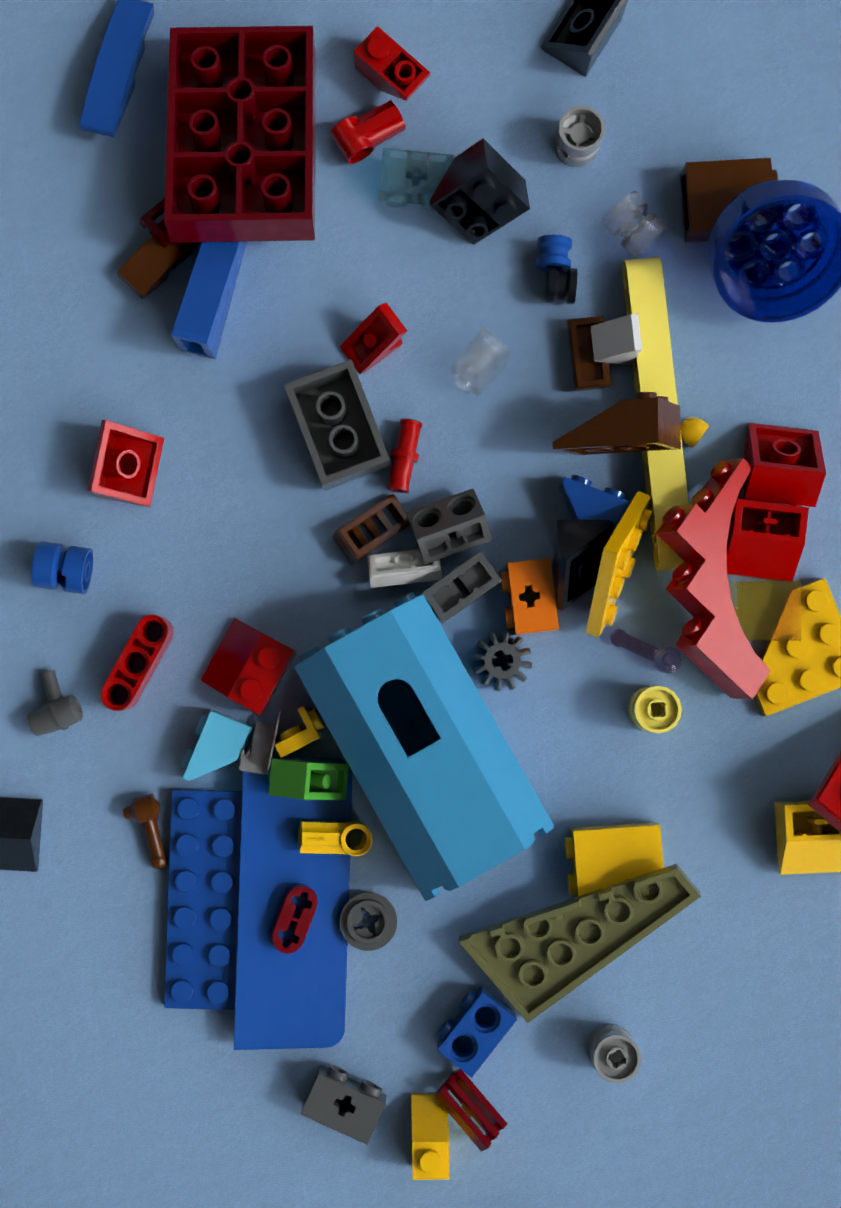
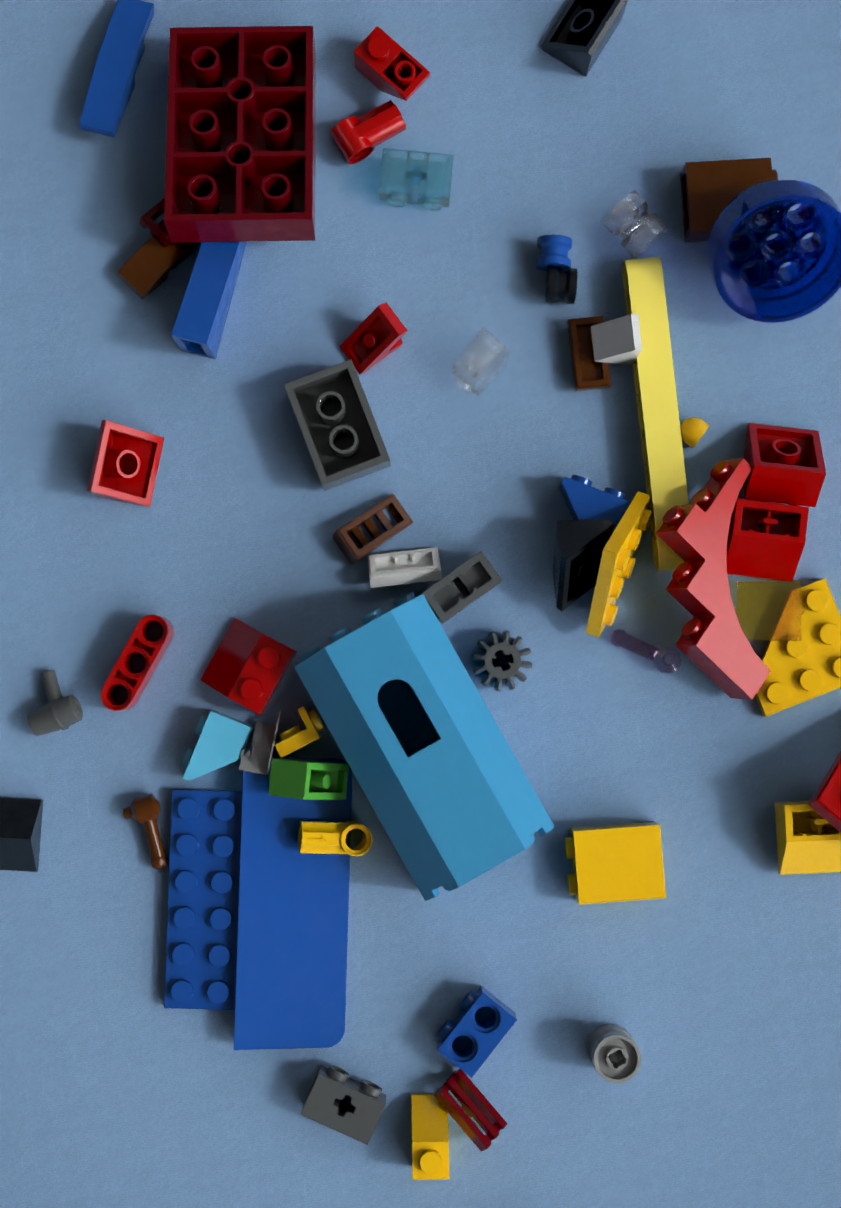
blue wheel [31,541,94,594] -> none
dark red beam [270,884,318,954] -> none
dark grey gear [340,892,397,951] -> none
red pin [386,418,423,493] -> none
dark grey brick [406,488,492,565] -> none
black slope [429,138,530,245] -> none
olive wing [458,864,701,1023] -> none
orange brick [500,558,559,635] -> none
reddish brown slope [553,392,681,456] -> none
light grey wheel [554,106,605,167] -> none
light yellow wheel [627,686,682,733] -> none

